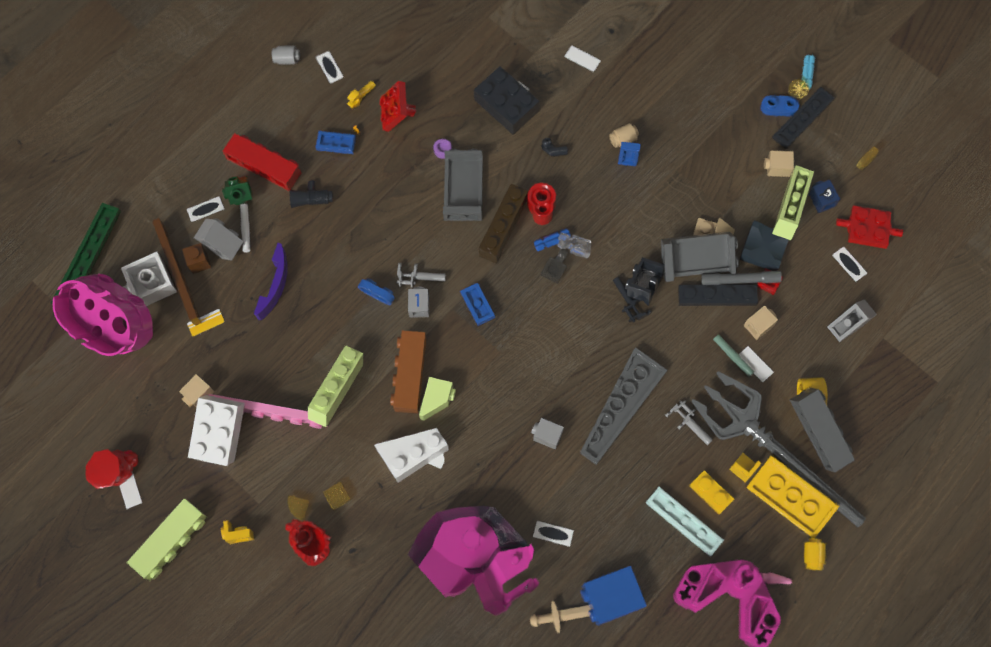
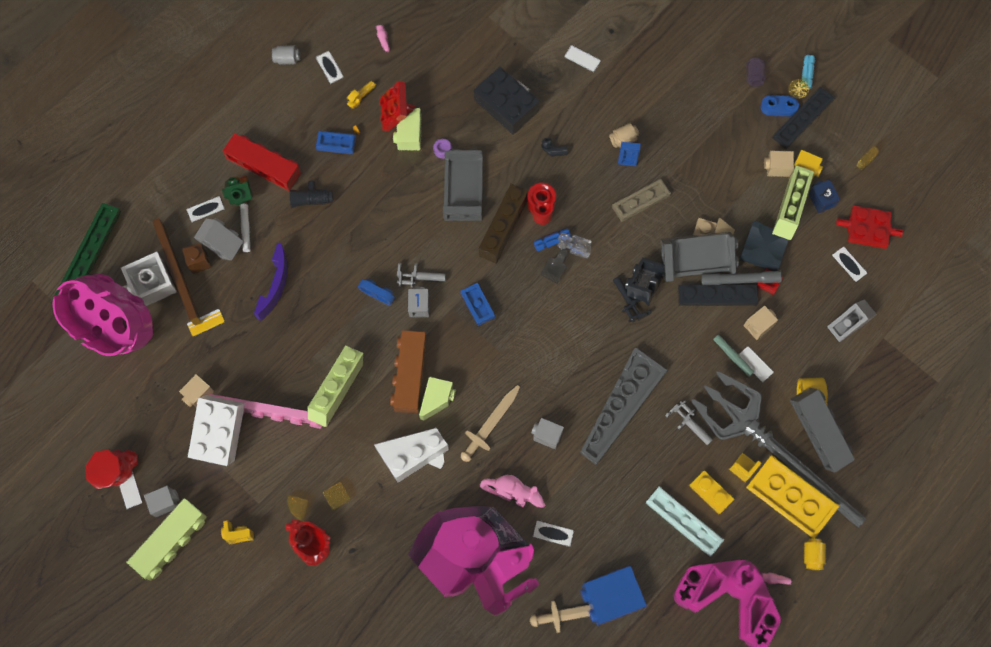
none -> light grey brick [144,486,179,517]
none -> bright pink piece [376,25,390,52]
none -> yellowish green slope [393,108,421,150]
none -> tan sword [461,385,520,462]
none -> bright pink animal [480,475,545,508]
none -> dark tan tile [612,179,671,222]
none -> clear purple brick [746,58,765,87]
none -> yellow brick [794,150,823,182]

